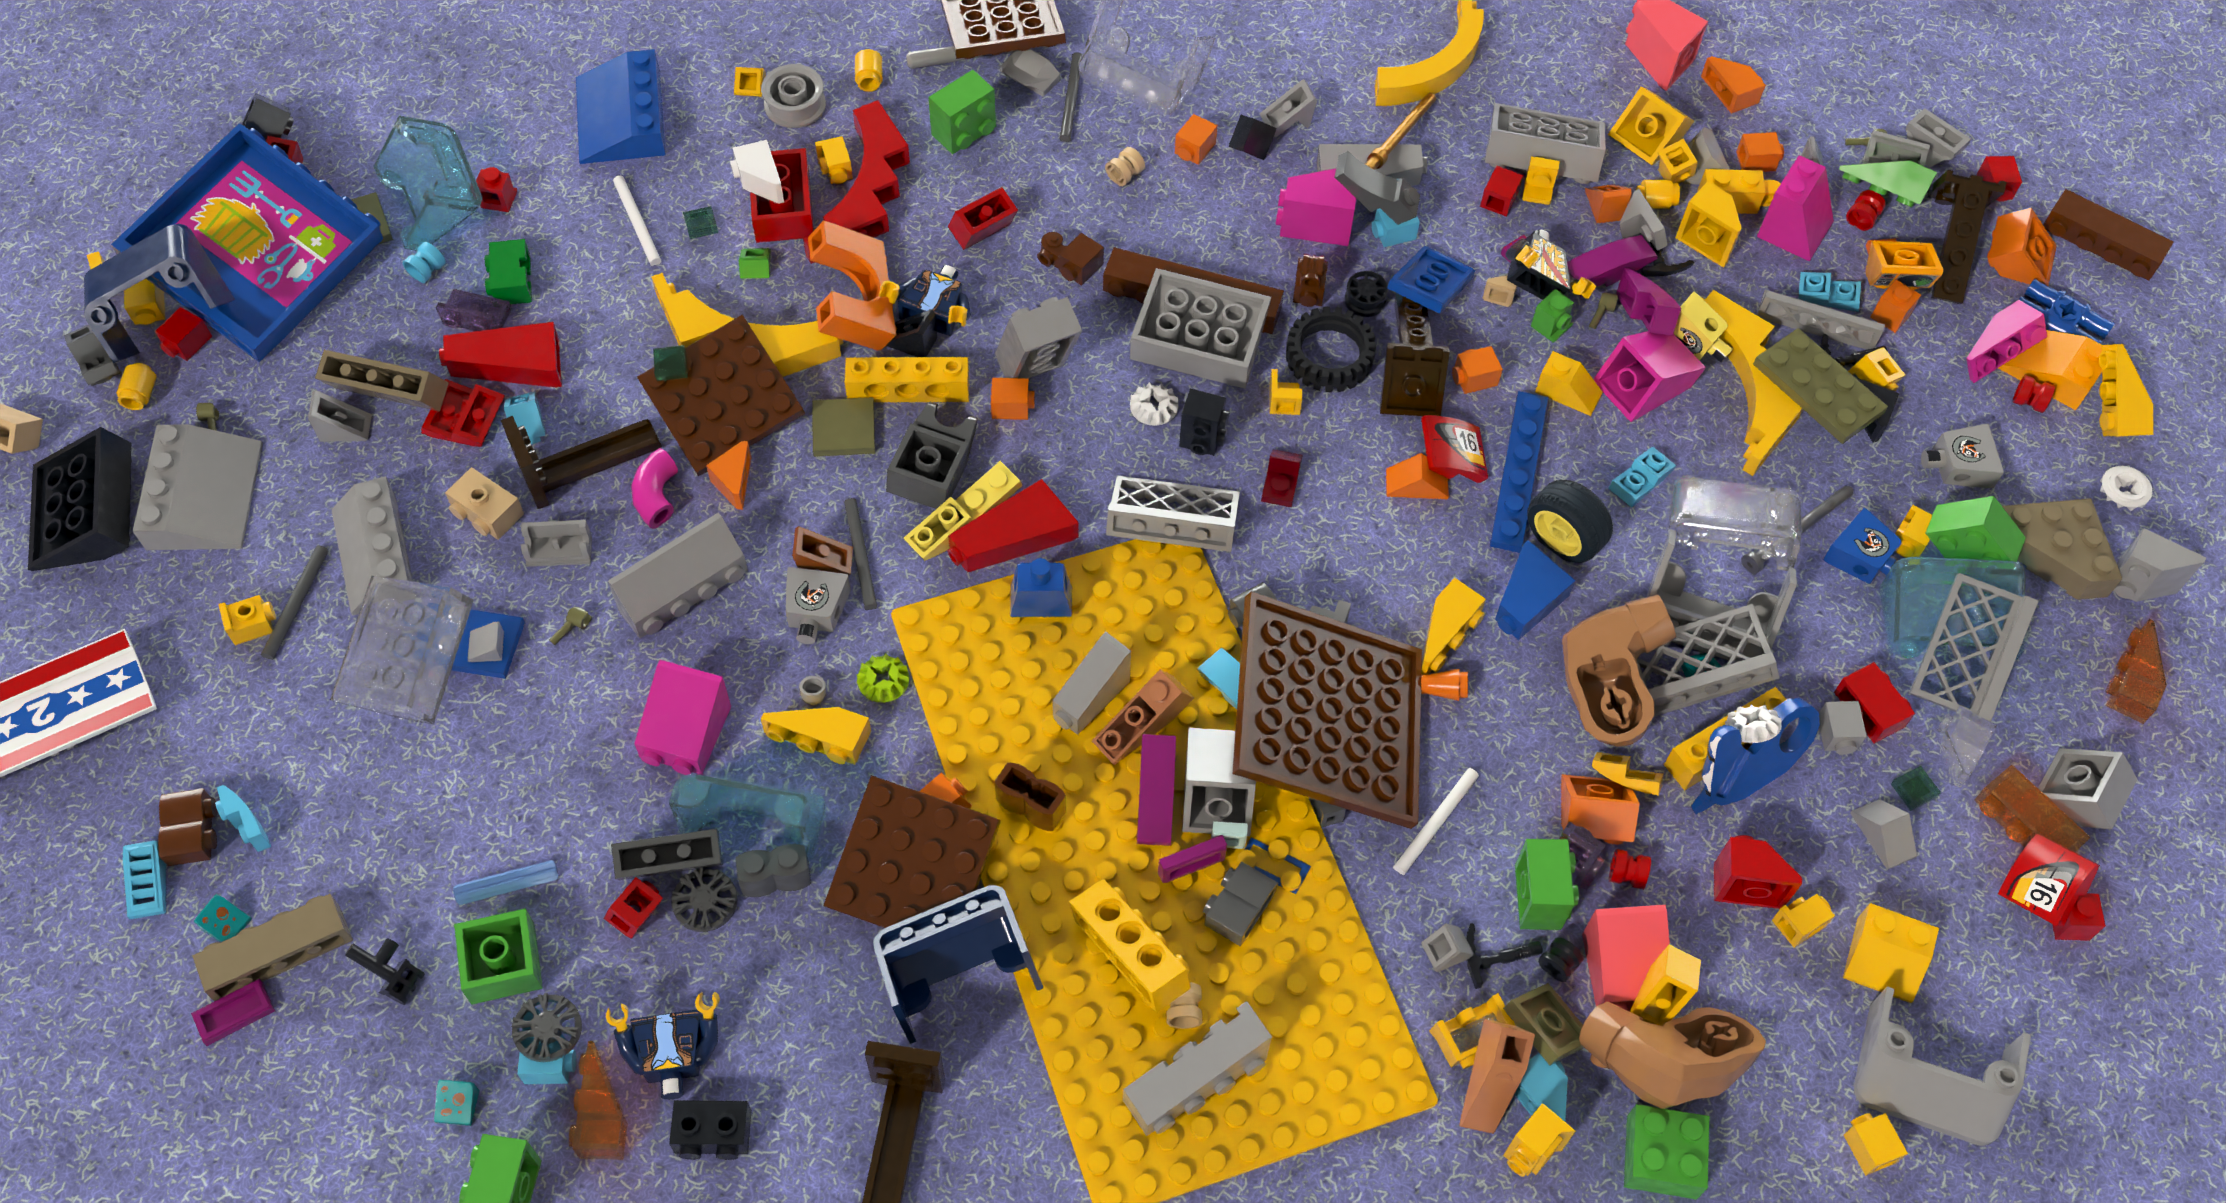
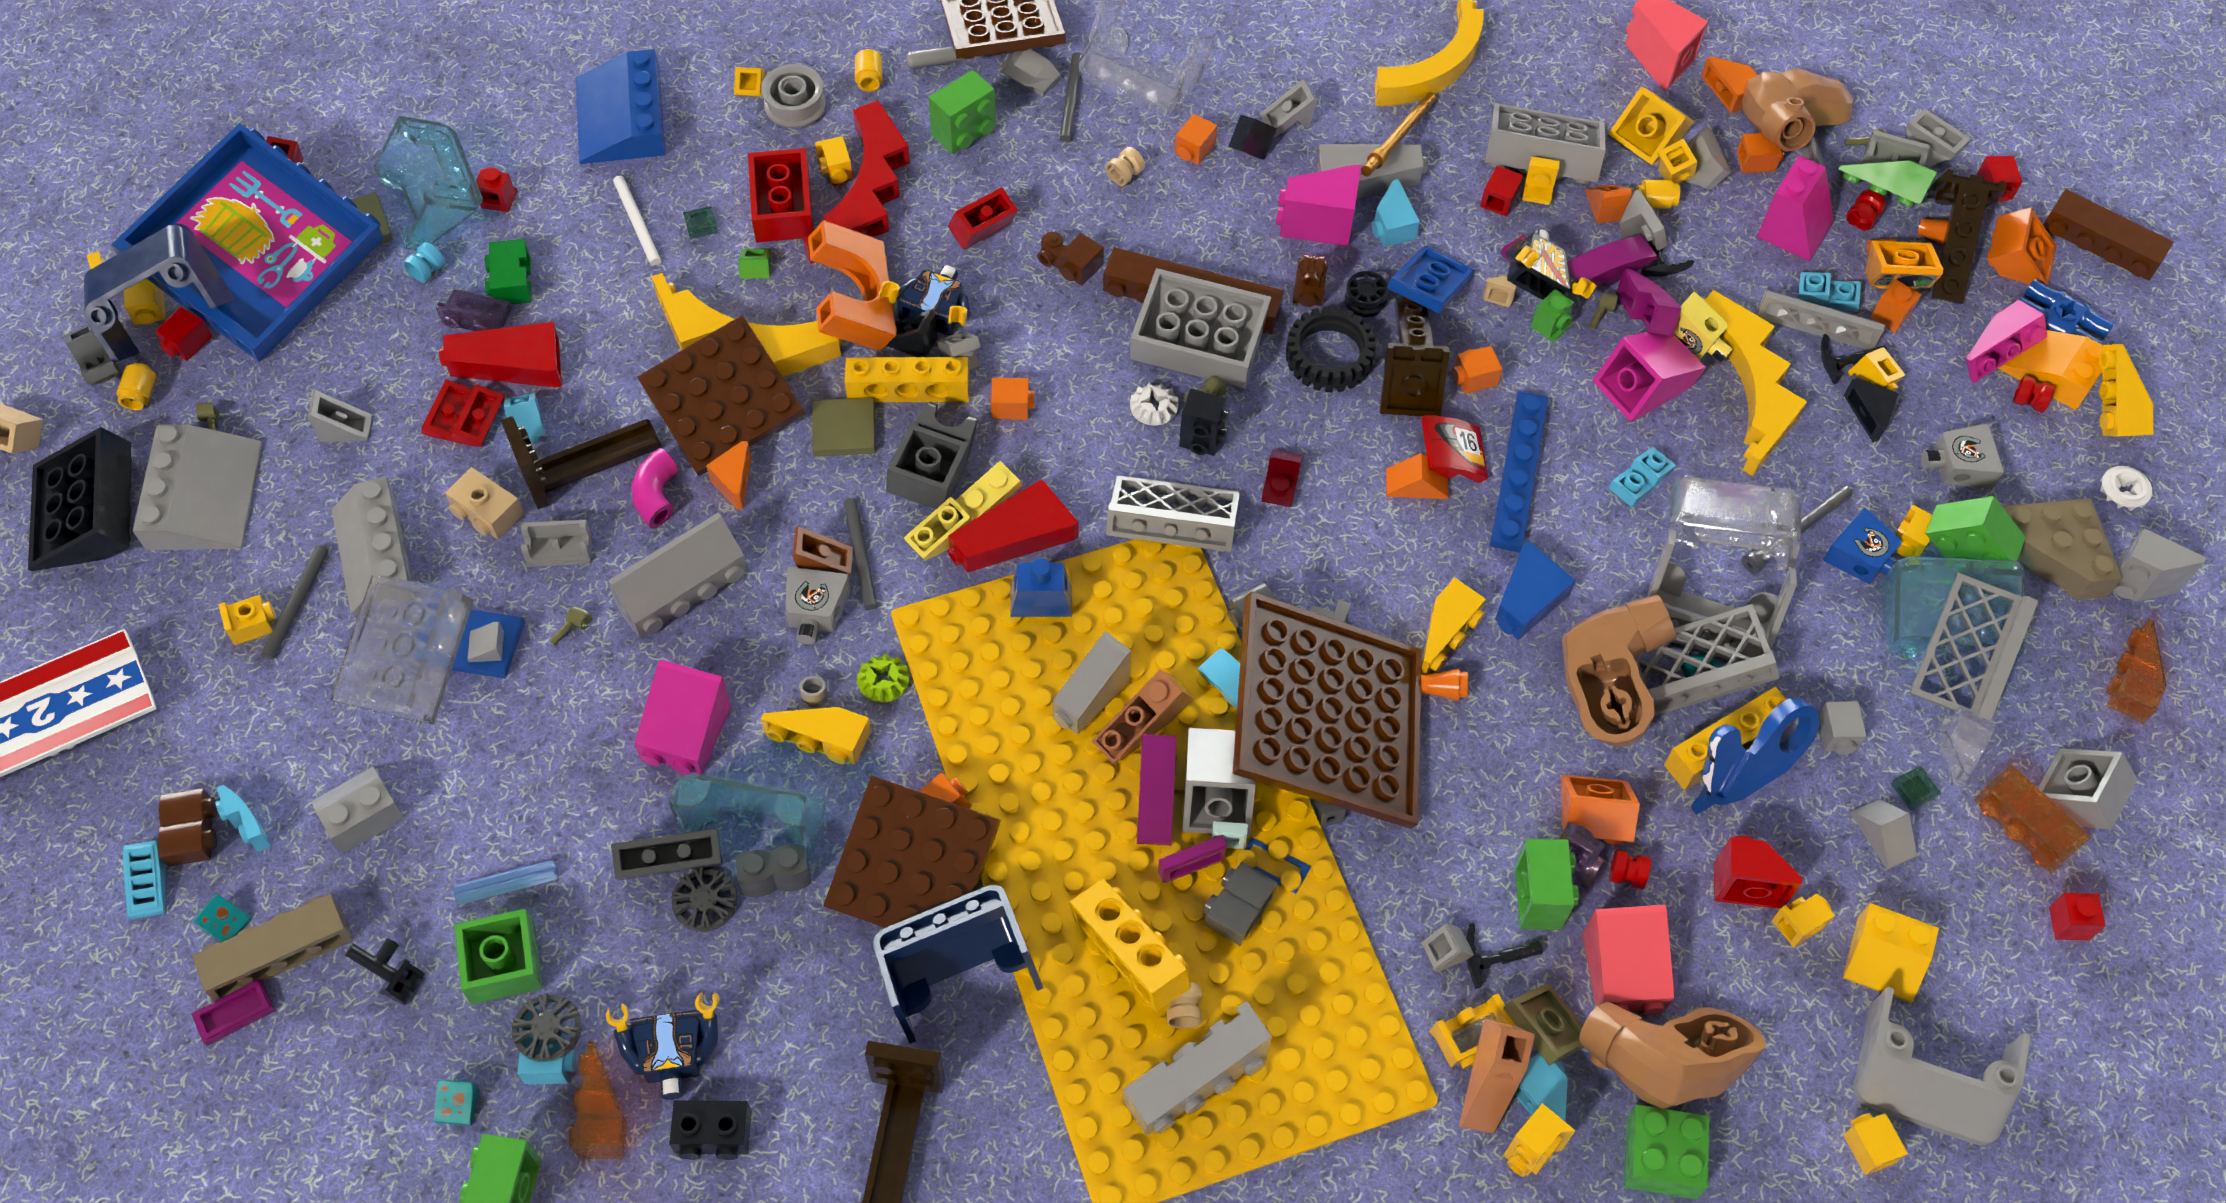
black slope [242,93,294,142] -> none
dark tan brick [315,349,449,412] -> none
red brick [603,877,663,939] -> none
clear green tile [653,345,688,381] -> none
white slope [730,140,784,204] -> none
reddish brown brick [994,763,1066,831] -> none
light grey brick [995,297,1082,378] -> none
yellow panel [1269,369,1302,415] -> none
dark grey slope [1334,151,1420,225] -> none
white bar [1393,768,1479,875] -> none
black wheel [1527,479,1613,563] -> none
yellow slope [1535,351,1603,416] -> none
black wheel [1538,937,1583,982] -> none
yellow slope [1592,752,1663,795] -> none
yellow slope [1630,944,1701,1026] -> none
yellow slope [1675,181,1742,268] -> none
yellow brick [1697,169,1781,214] -> none
white gear [1725,704,1782,743] -> none
olive plate [1753,328,1888,444] -> none
red brick [1834,662,1915,744] -> none
red slope [1998,834,2100,927] -> none
none -> light grey slope [311,767,405,855]
none -> light grey slope [936,331,981,369]
none -> olive hand [1183,376,1227,402]
none -> medium nougat piece [1741,69,1854,151]
none -> orange cone [1917,218,1949,245]

